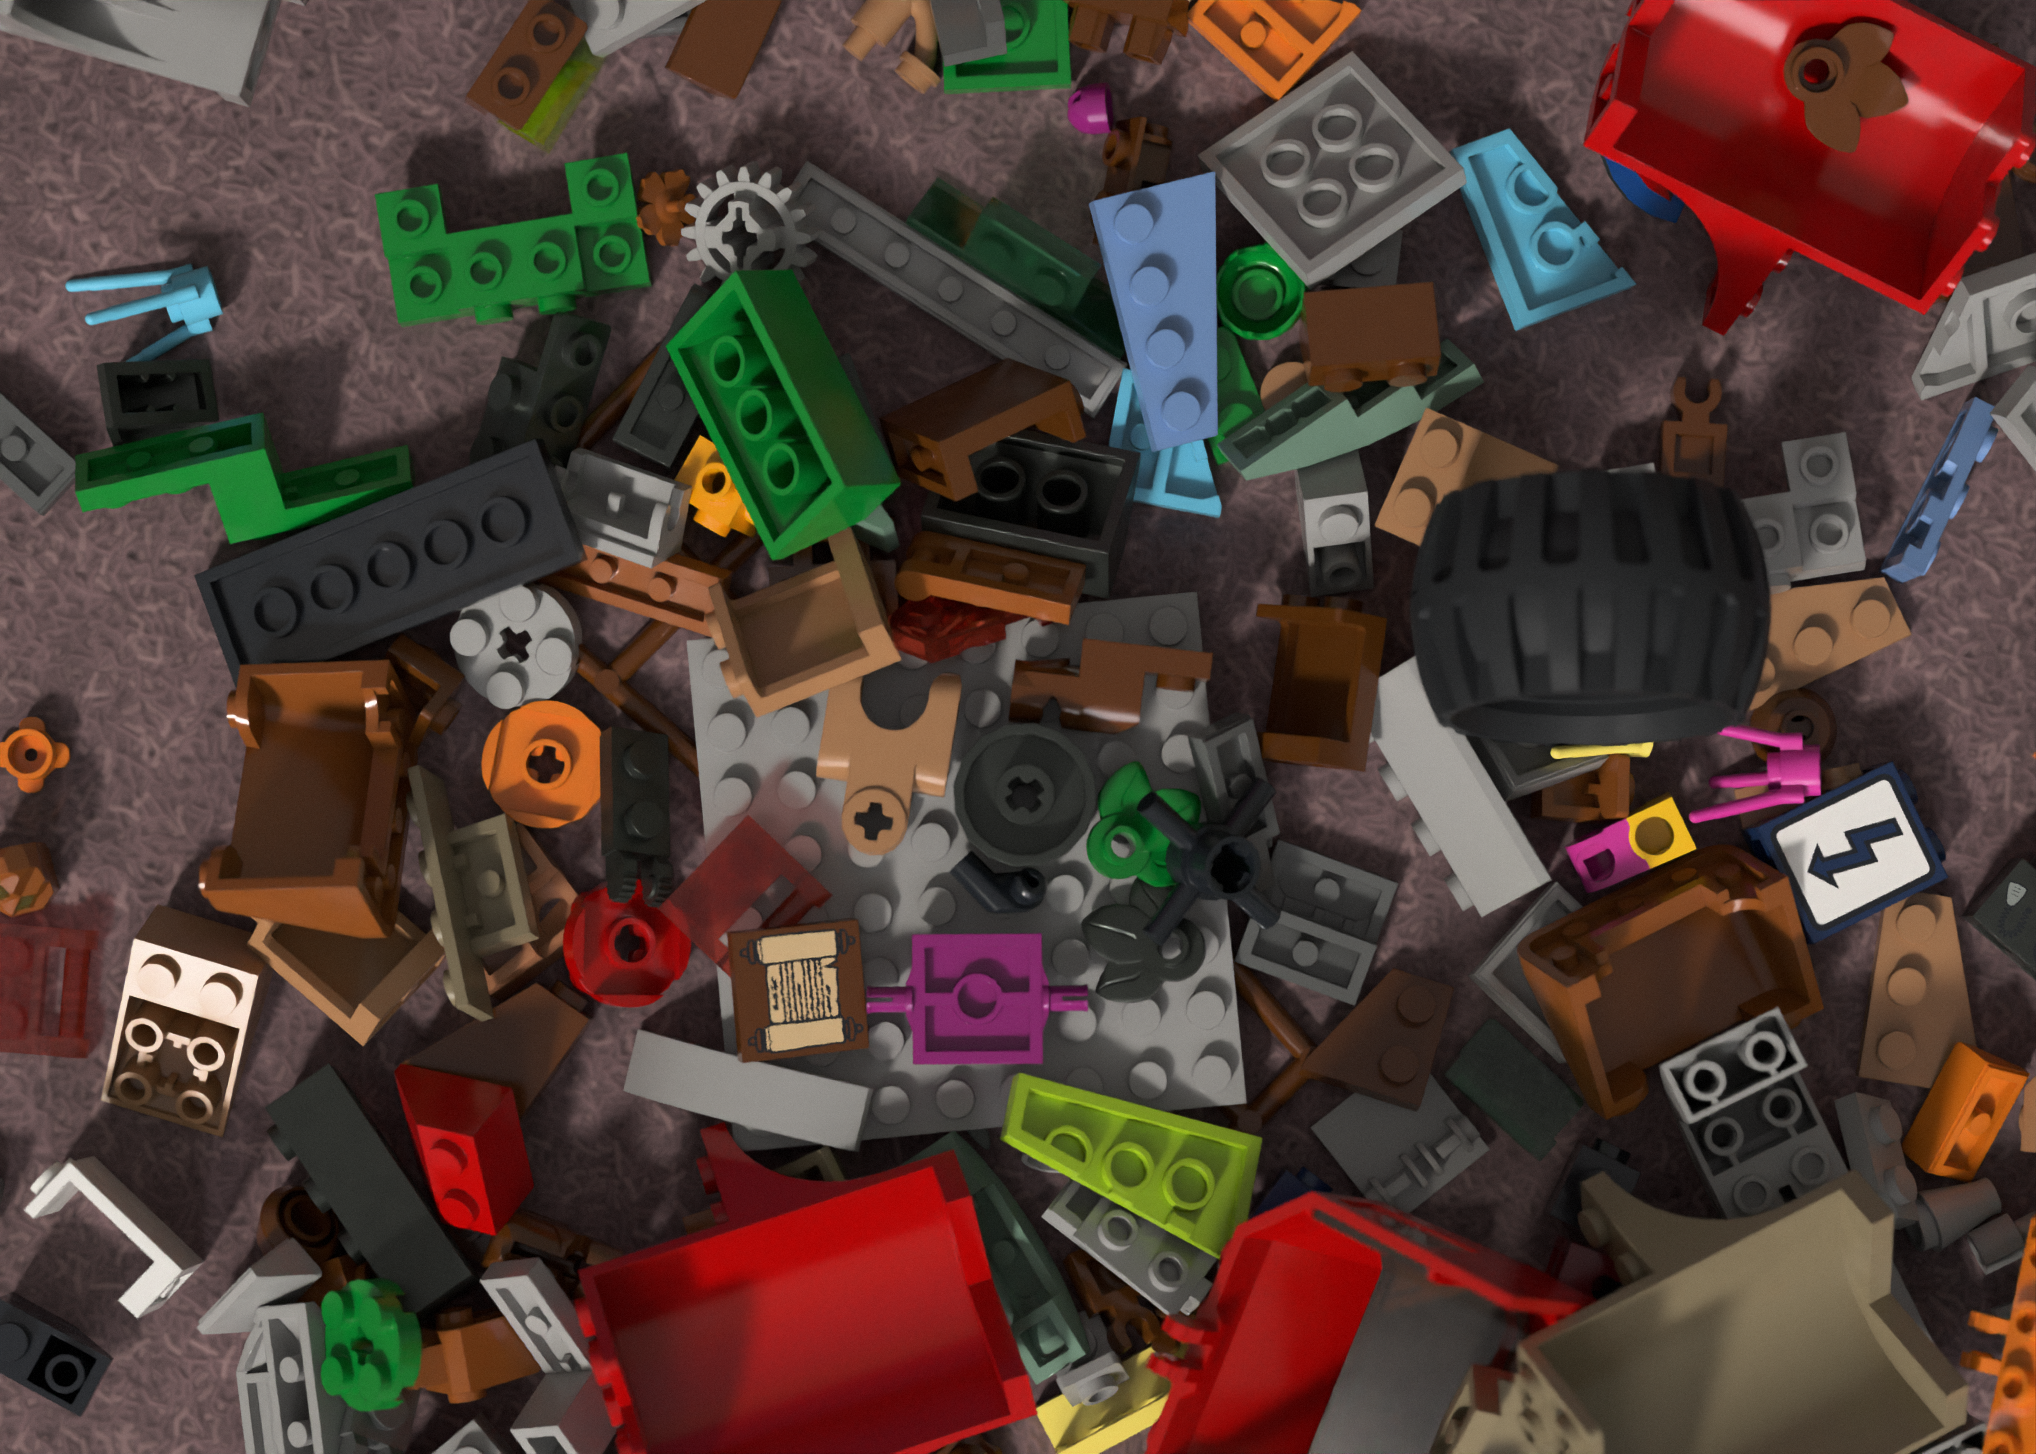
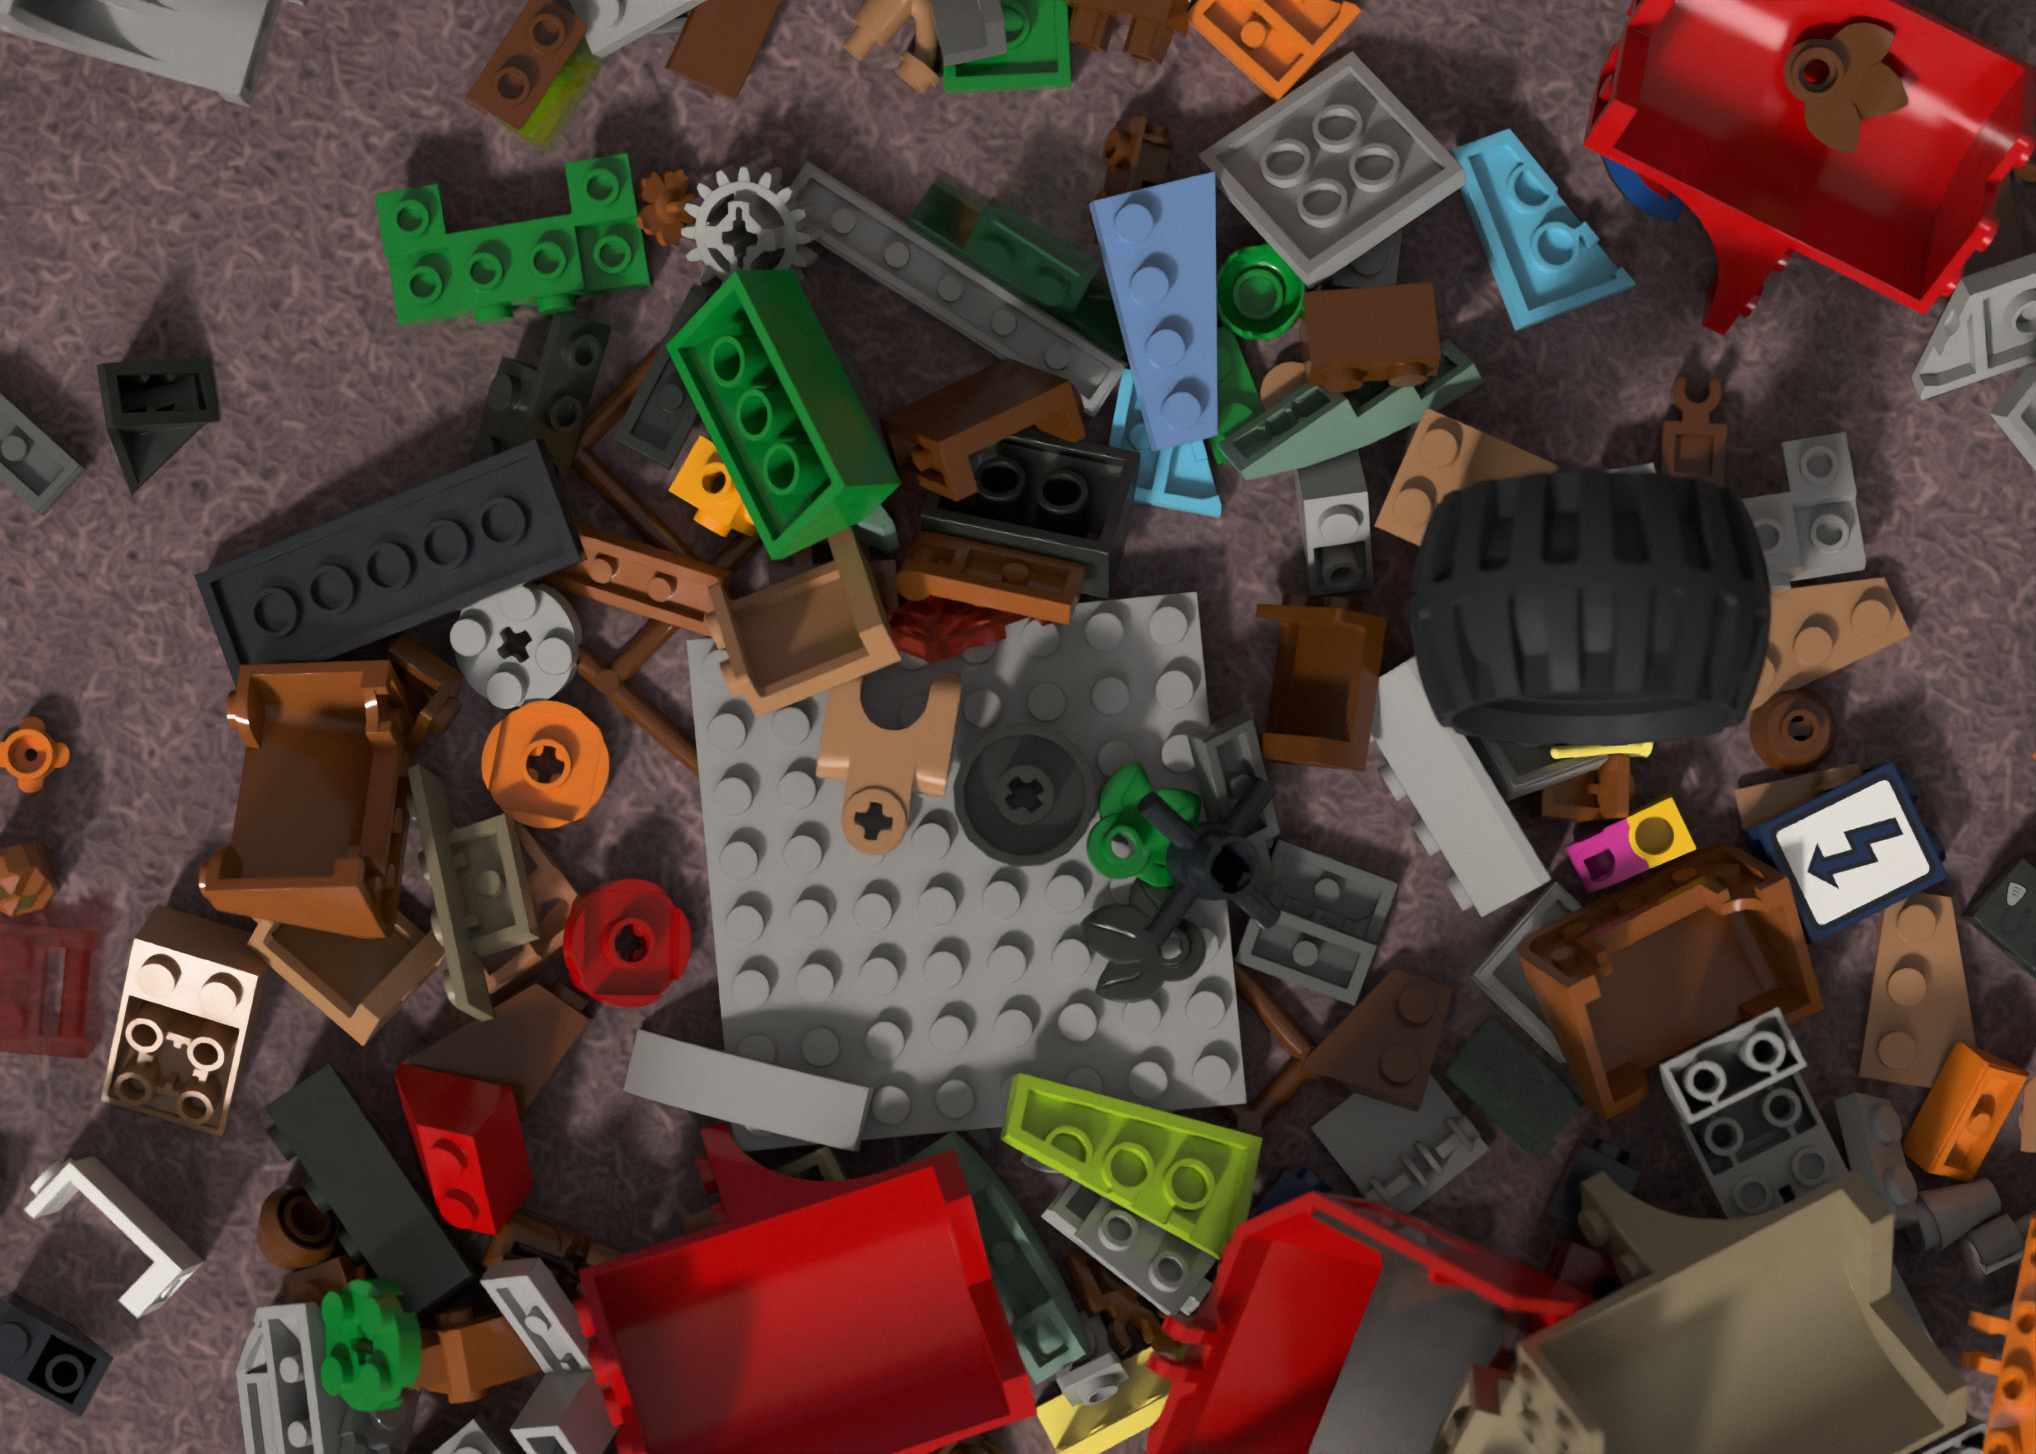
medium azure plant [65,263,224,362] -> none
green bracket [75,412,416,544] -> none
light grey slope [196,1238,322,1335] -> none
light grey hinge [554,447,692,569] -> none
pearl dark grey hinge [600,726,673,908] -> none
clear red plate [658,815,833,978] -> none
tile [727,917,869,1063] -> none
magenta plate [867,933,1088,1065] -> none
black arm [949,850,1047,914] -> none
reddish brown plate [1008,638,1213,735] -> none
magenta hinge [1067,82,1114,135] -> none
dark pink plant [1689,724,1822,823] -> none
medium blue wing [1878,397,1998,583] -> none

